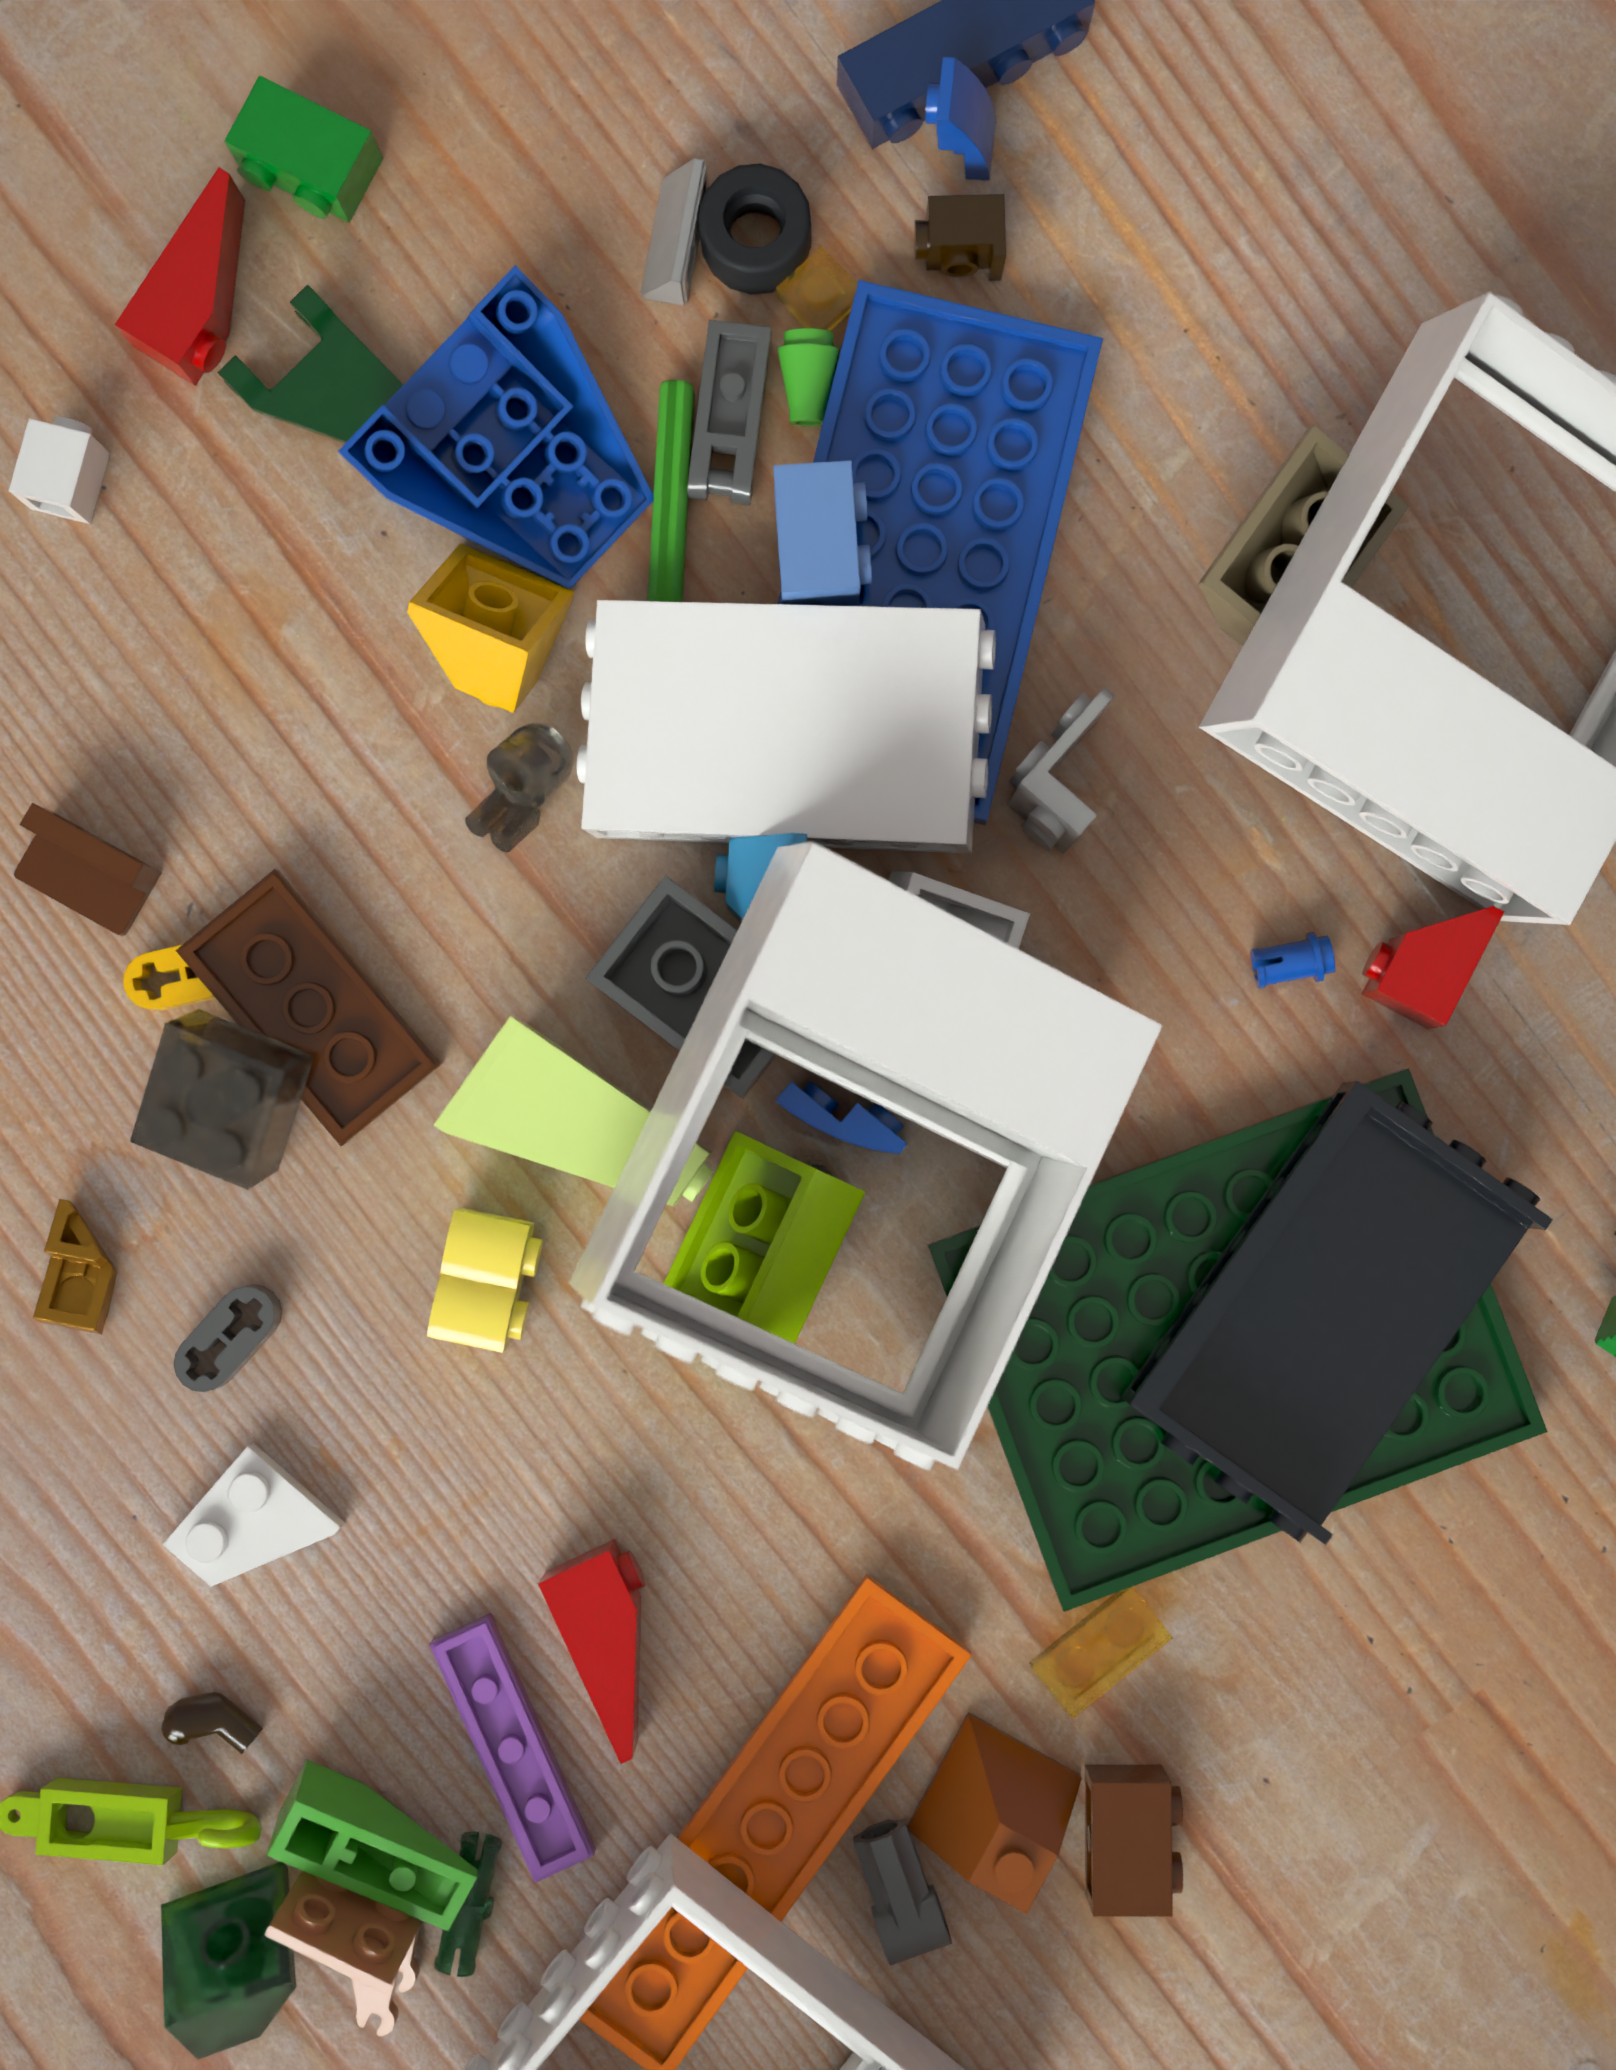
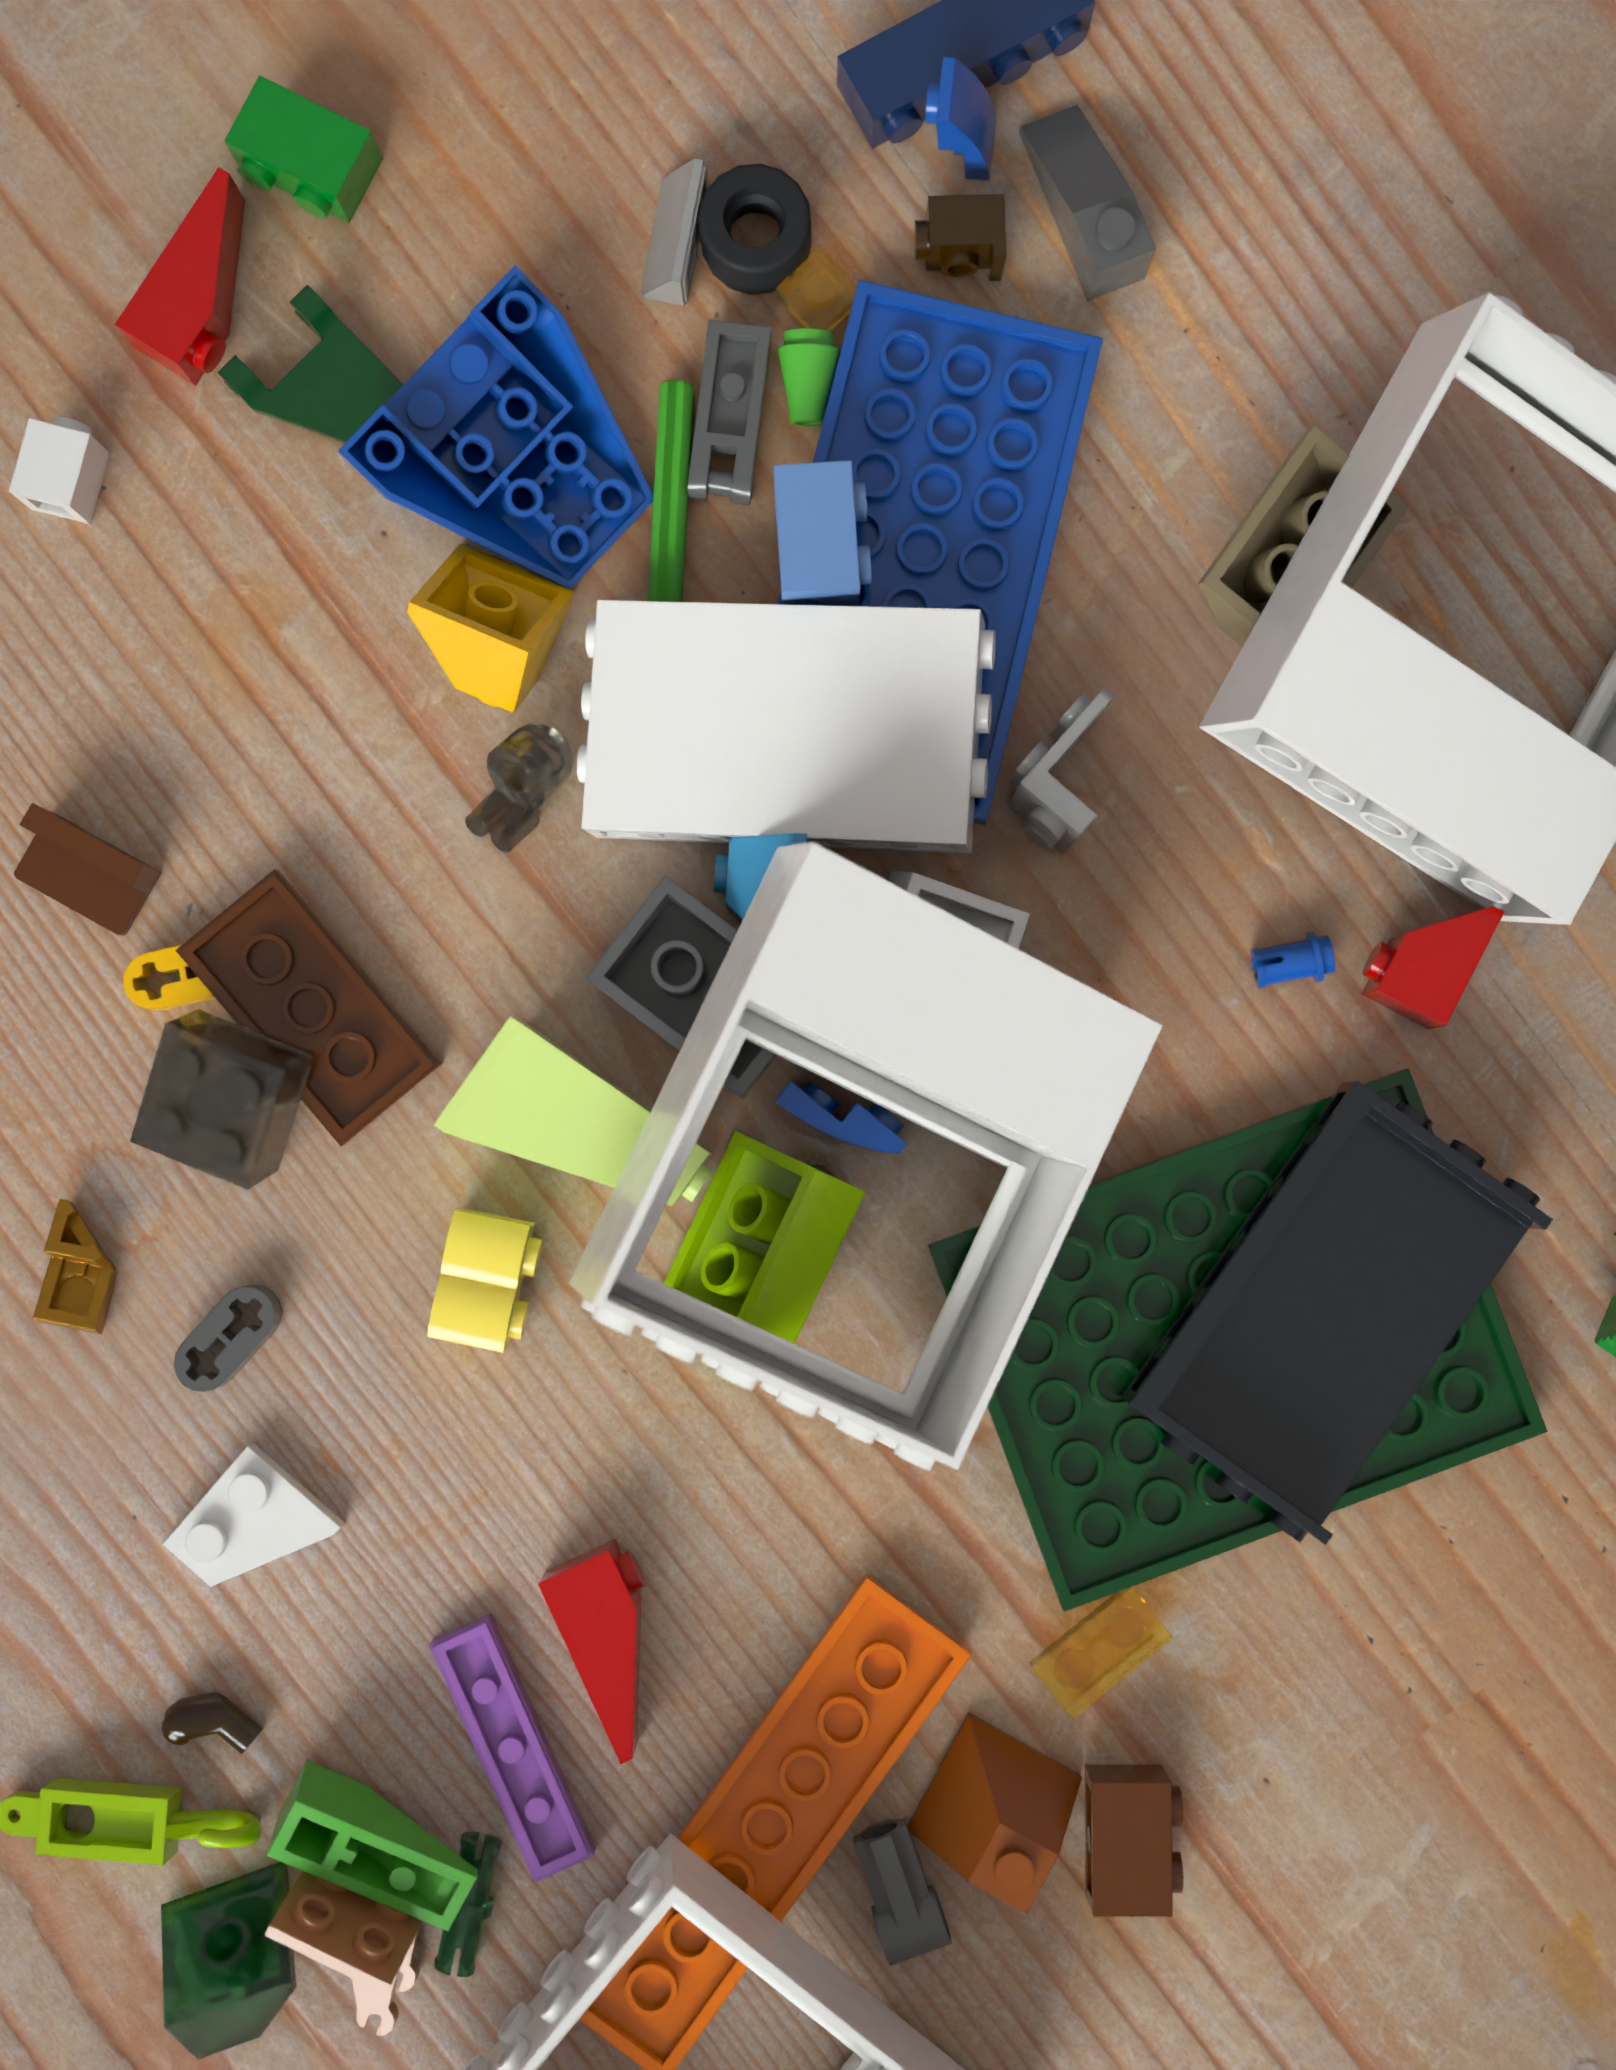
none -> dark grey slope [1019,105,1156,301]

